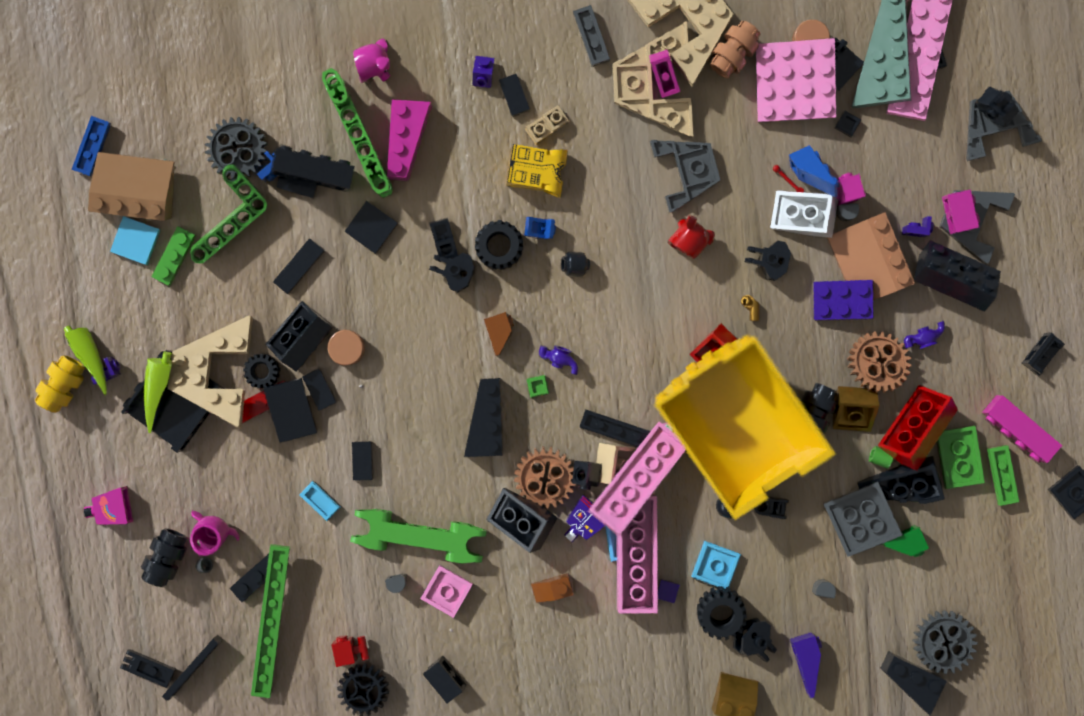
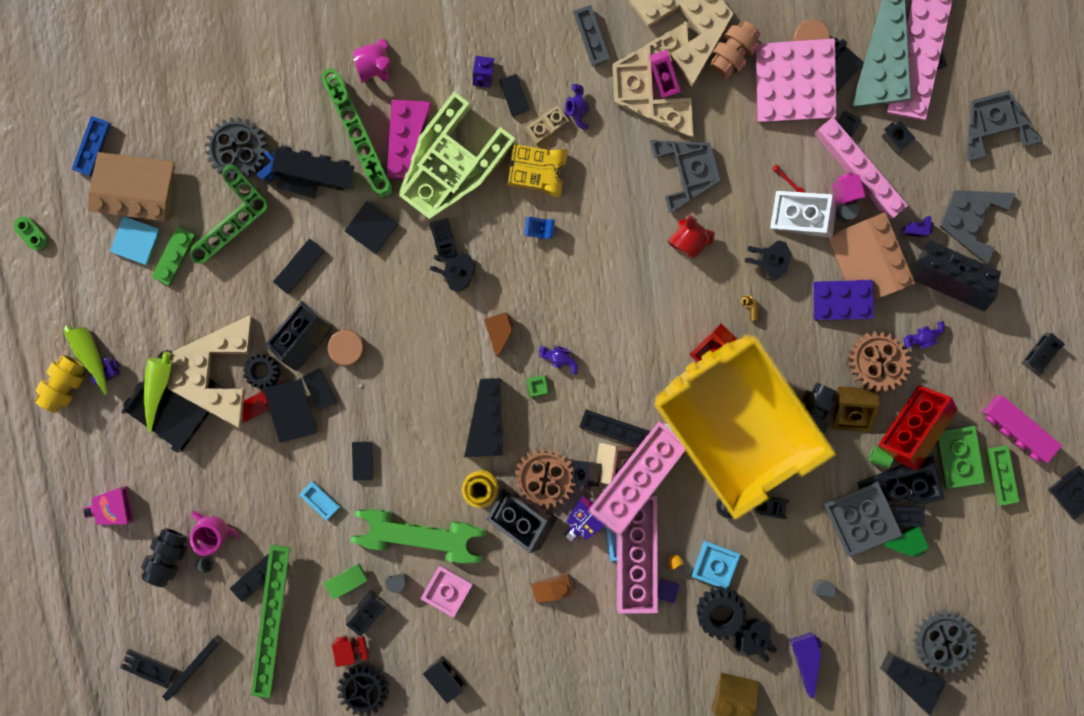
black tyre [475,220,523,270] -> none
black head [561,252,590,277] -> none
blue slope [789,145,839,197] -> none
dark pink brick [942,190,980,234] -> none
black hinge [975,86,1019,127] -> none
none -> bright green plate [14,216,48,251]
none -> bright green slope [323,563,369,599]
none -> black hinge [346,590,386,637]
none -> yellowish green wedge [399,92,516,219]
none -> yellow piece [462,470,499,508]
none -> dark purple piece [565,84,589,130]
none -> light orange hinge [668,554,684,570]
none -> bright pink brick [814,117,908,220]
none -> black brick [881,121,915,153]
none -> black hinge [889,505,925,527]

